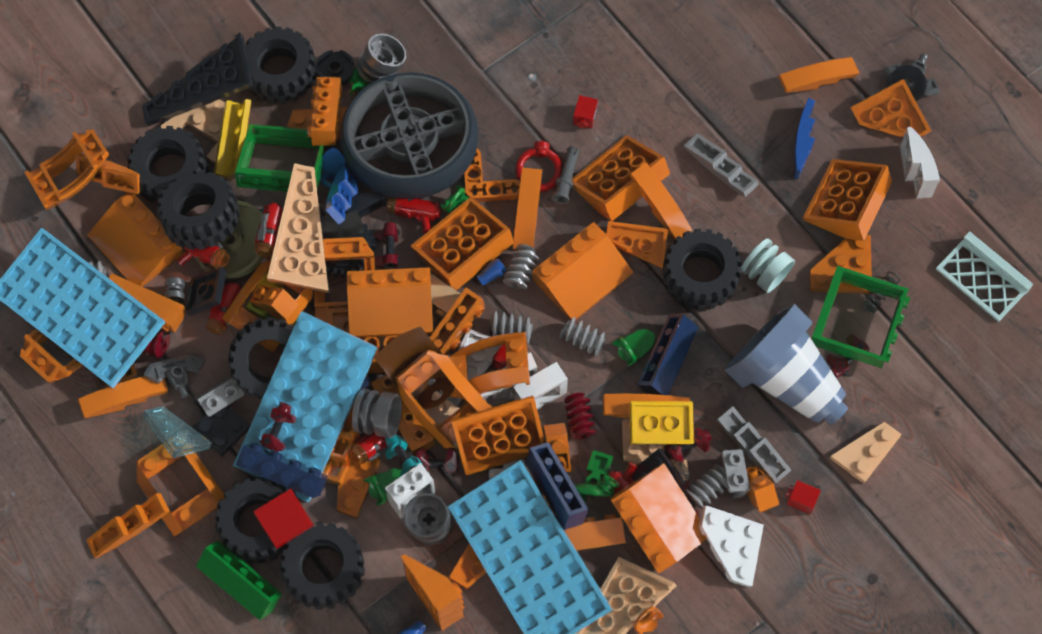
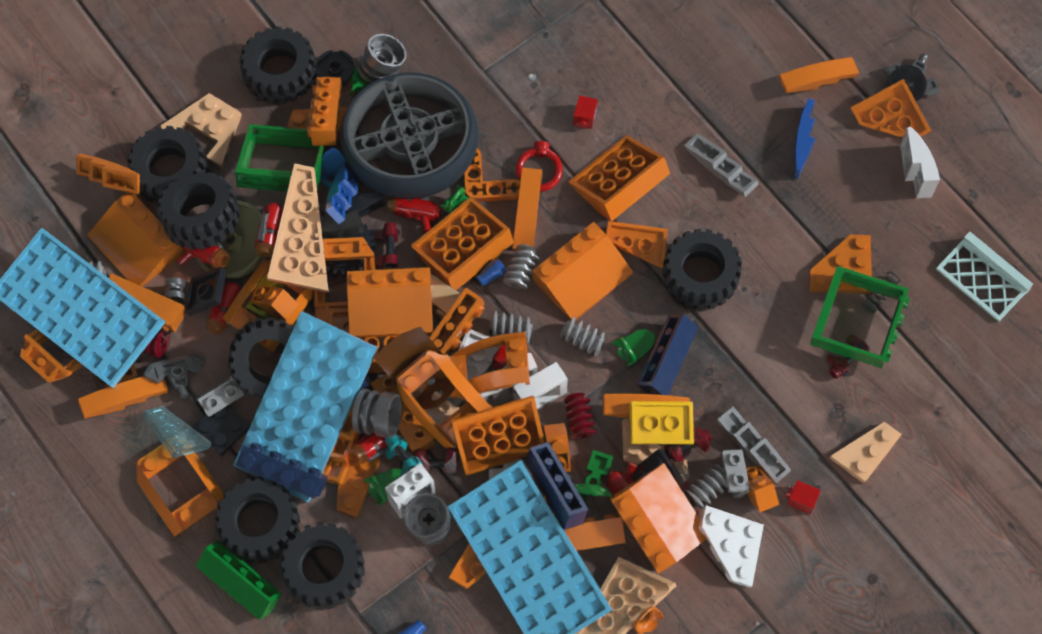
orange wedge [24,129,109,211] -> none
orange slope [86,493,170,558] -> none
black wing [142,32,254,126] -> none
yellow fence [213,99,251,181] -> none
red tile [254,489,314,549] -> none
dark red piece [260,402,296,452] -> none
orange slope [400,554,464,631] -> none
dark grey pin [551,146,580,204] -> none
green bush [598,474,620,495] -> none
orange slope [629,162,692,239] -> none
sand blue cone [724,304,848,425] -> none
light aqua wheel [741,238,795,293] -> none
orange slope [803,159,893,241] -> none

